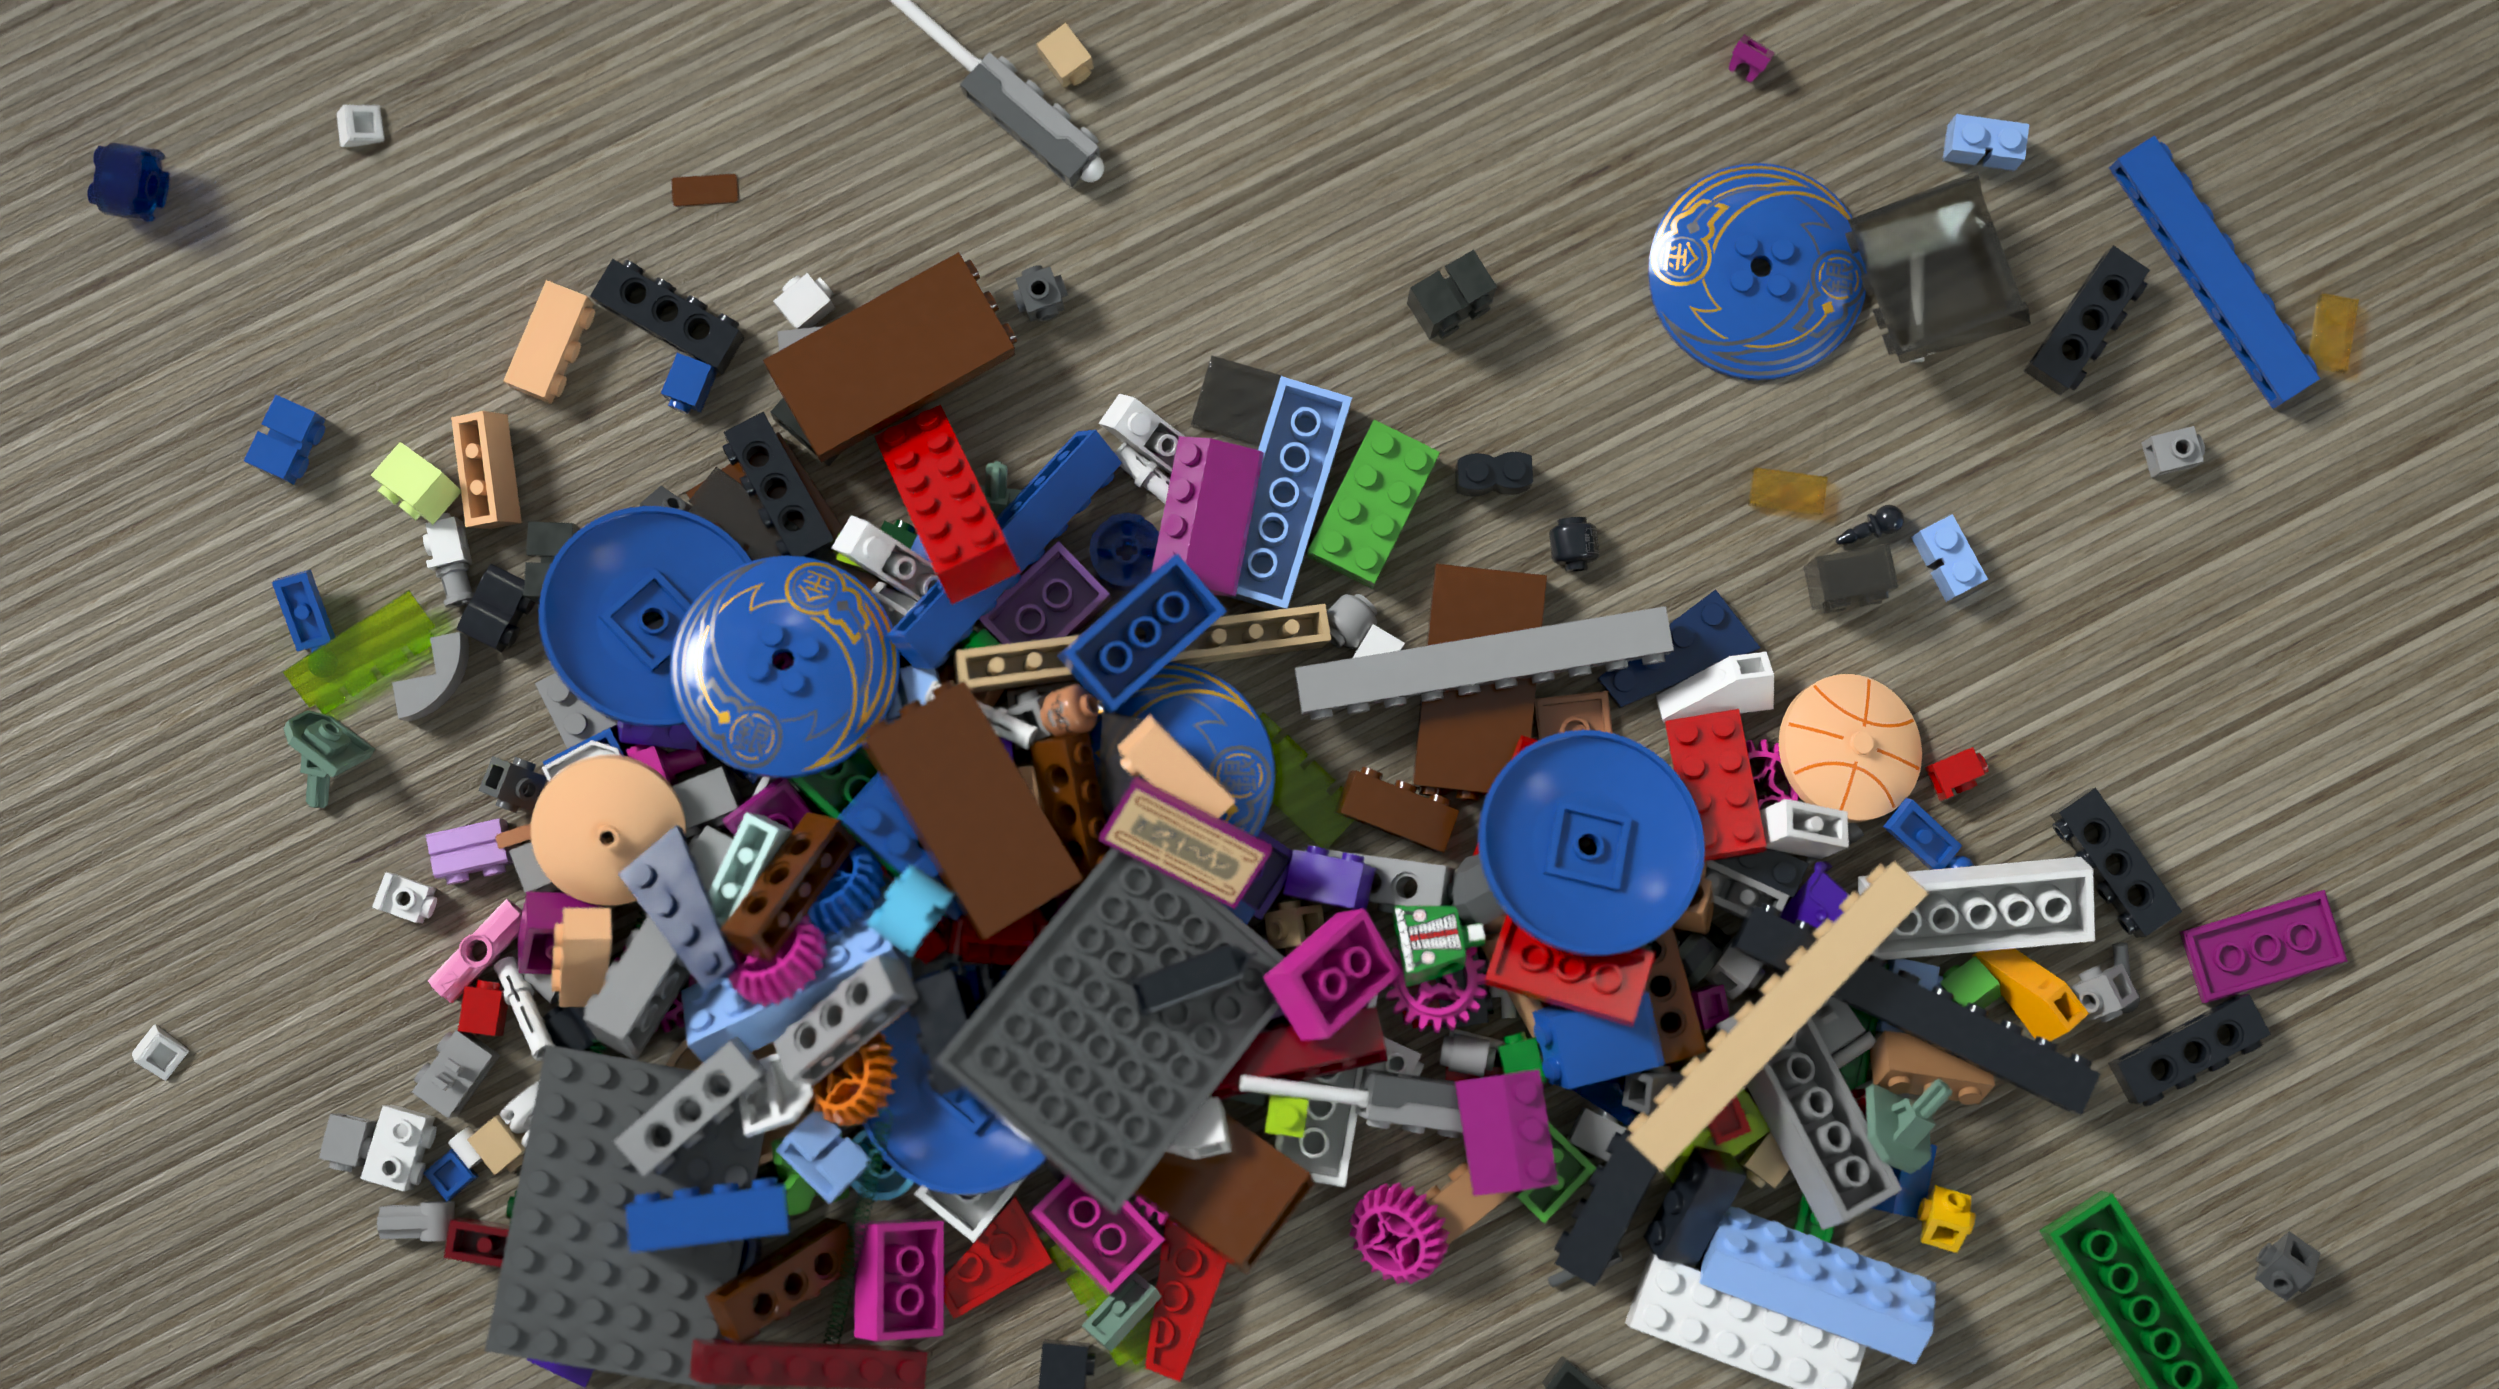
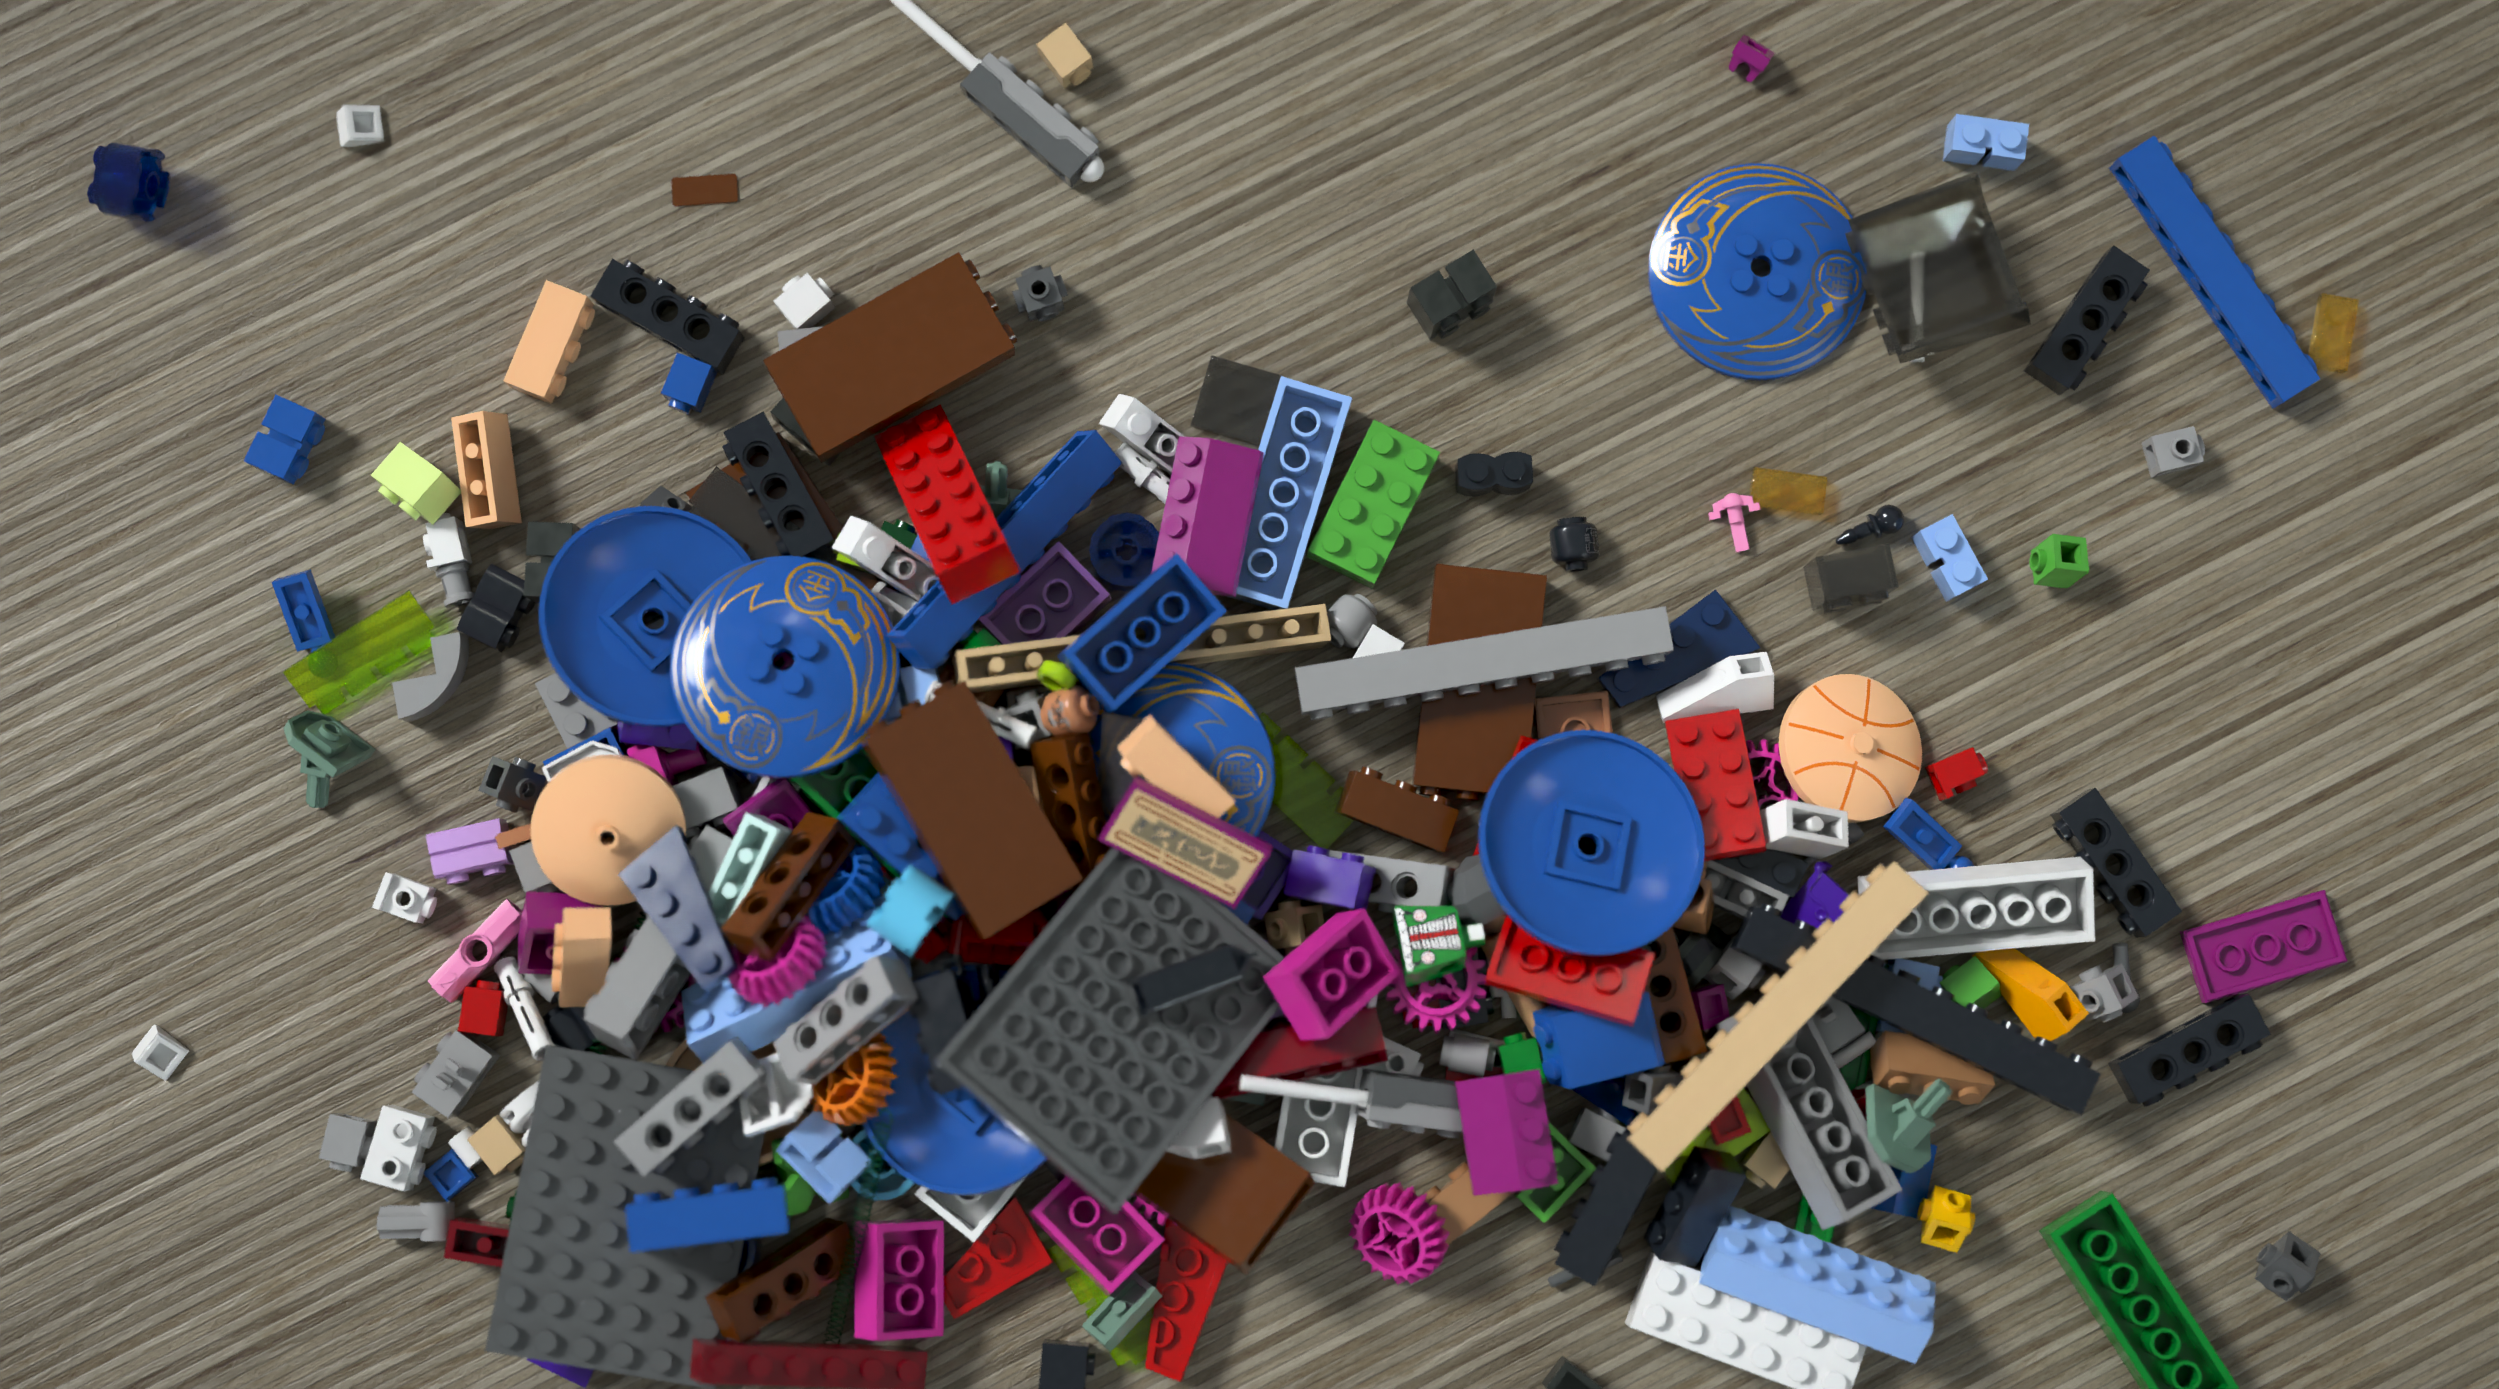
lime brick [1265,1094,1309,1138] -> none
none -> lime tile [1037,660,1077,691]
none -> bright pink piece [1708,493,1761,552]
none -> bright green brick [2029,534,2089,589]

